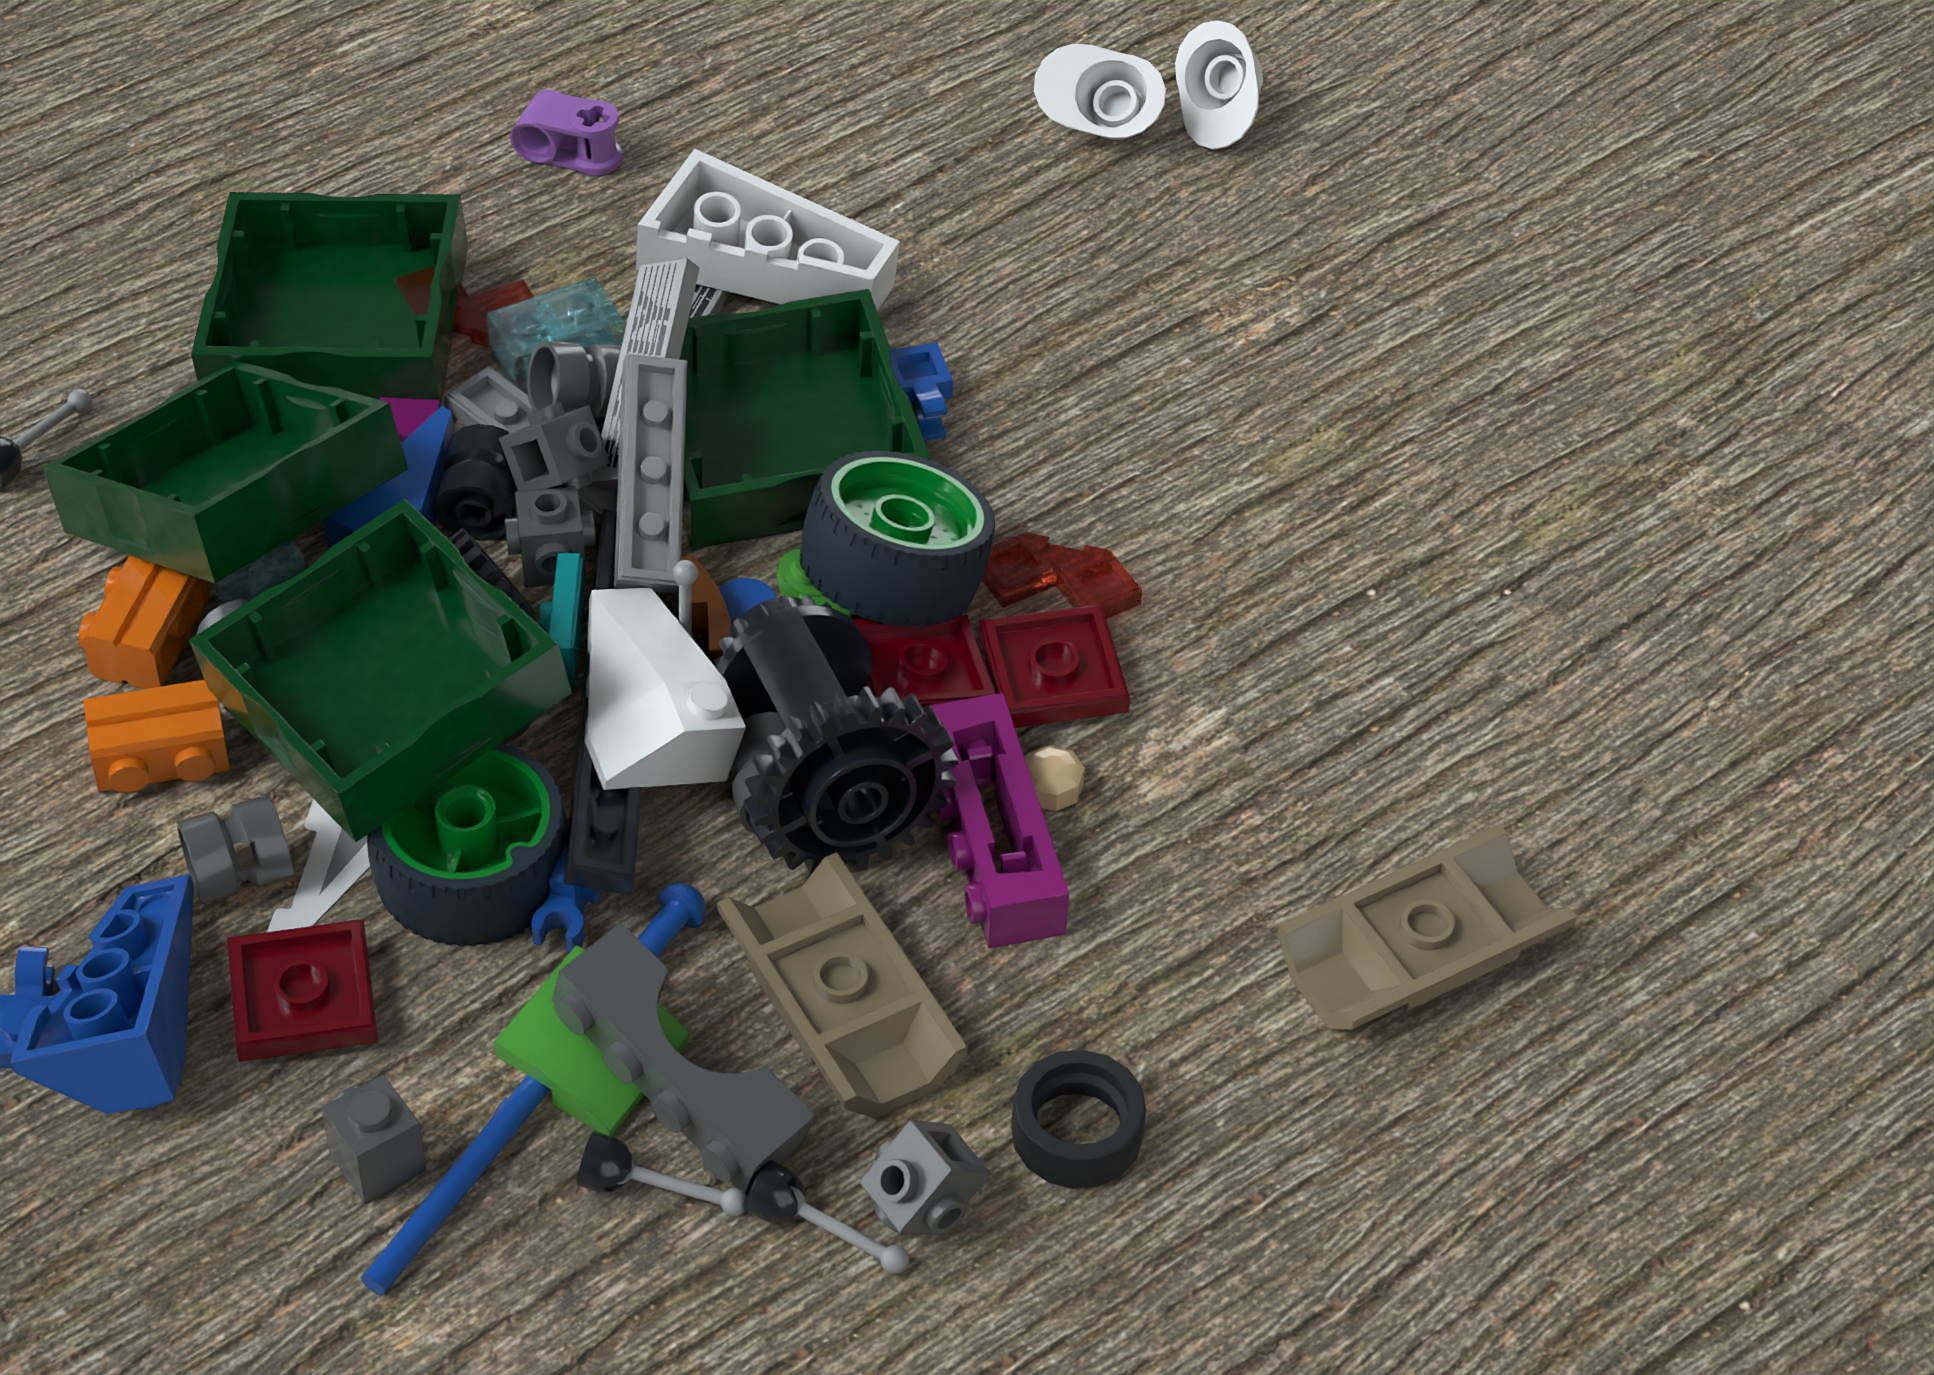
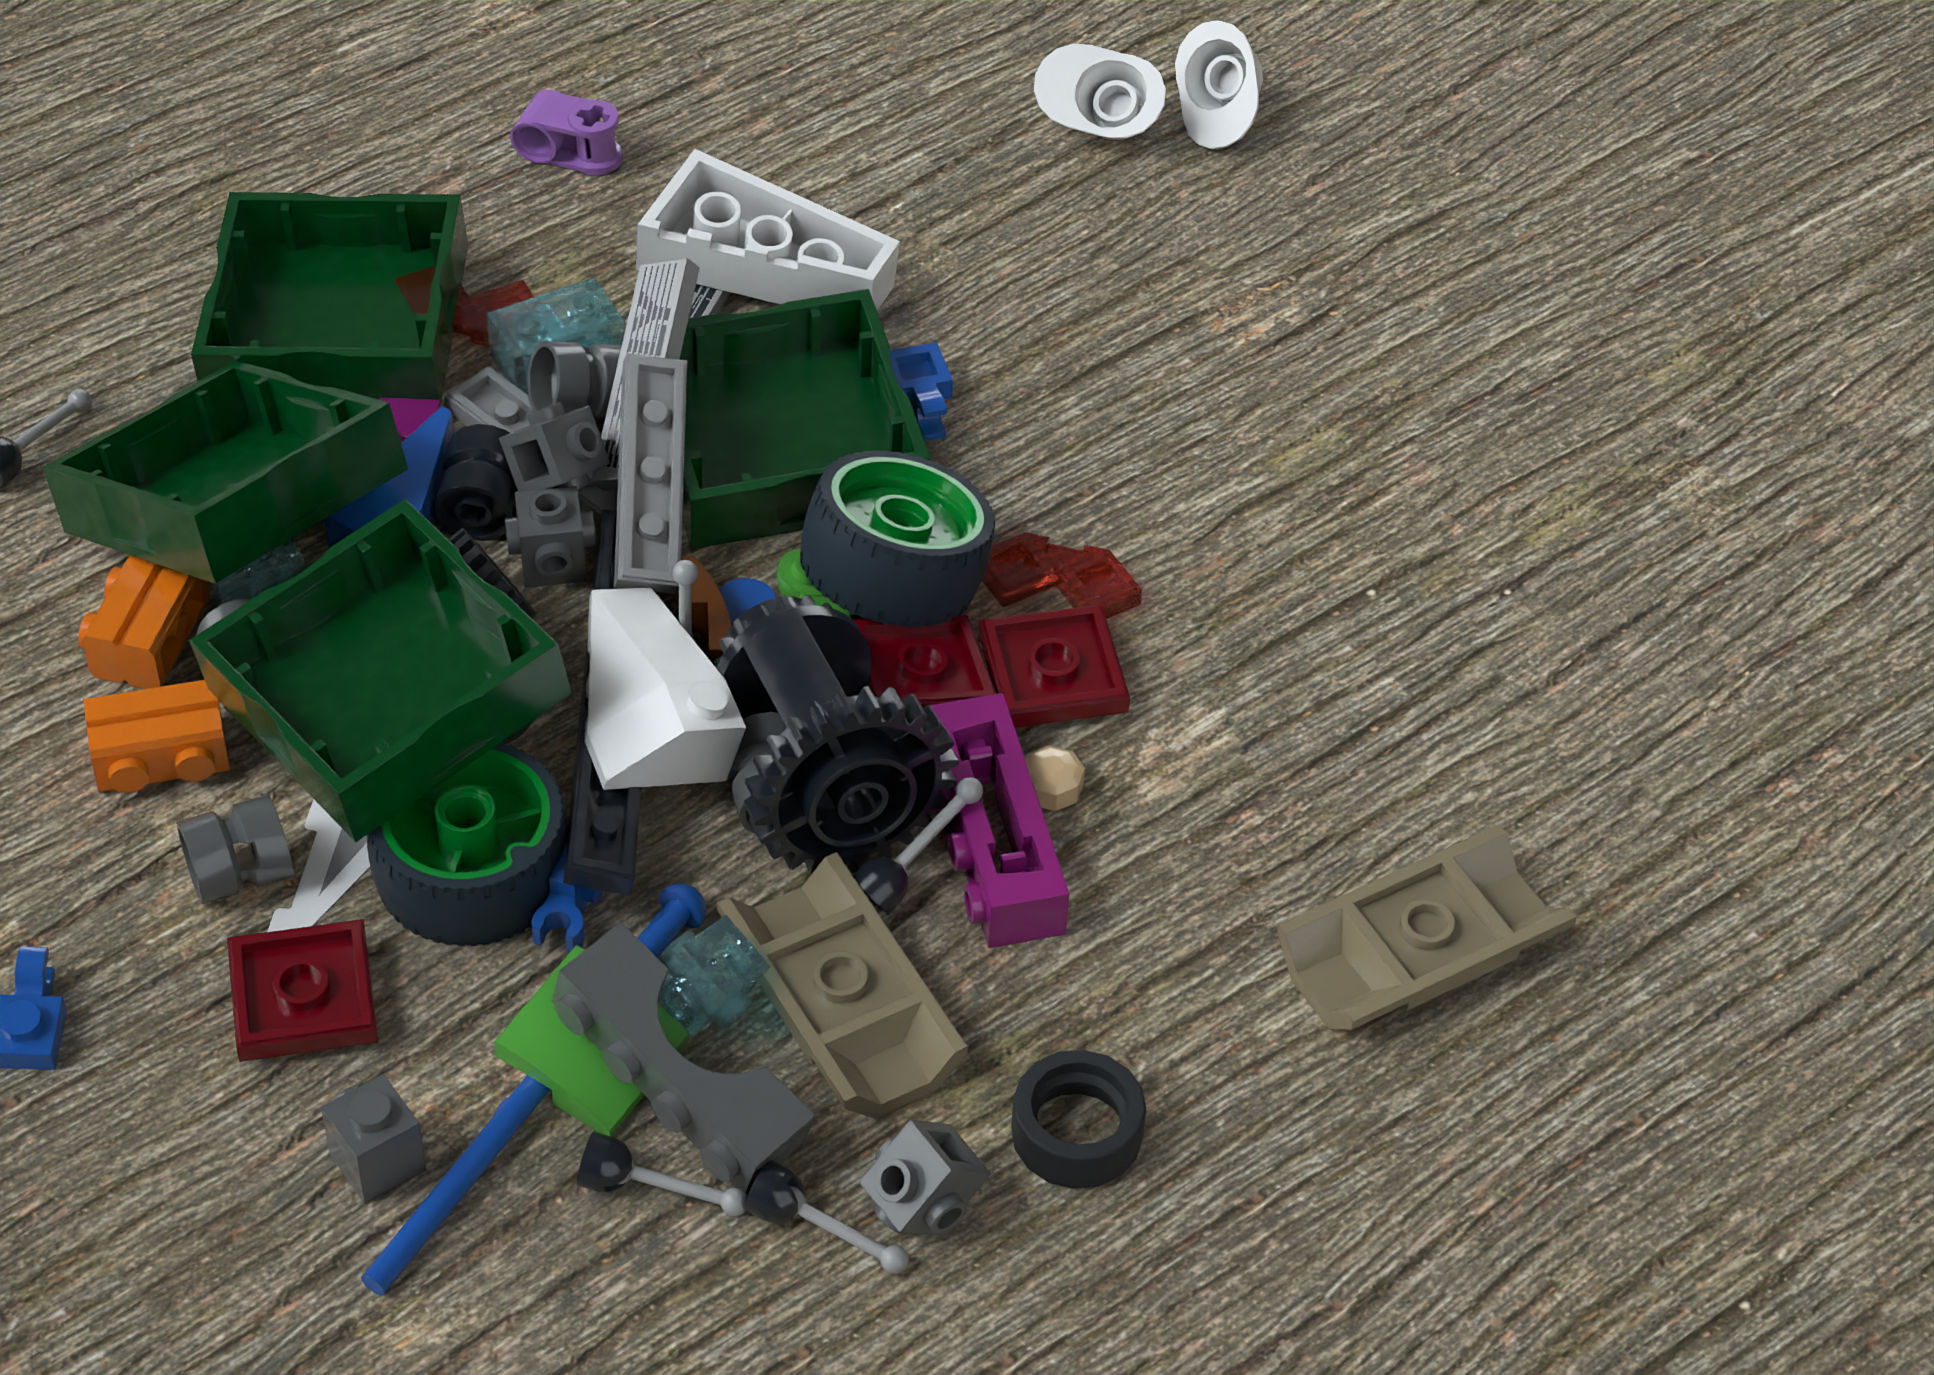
blue wedge [10,874,194,1114] -> none
teal plate [540,553,585,690] -> none
none -> clear light blue brick [660,915,771,1038]
none -> hinge [853,777,983,915]

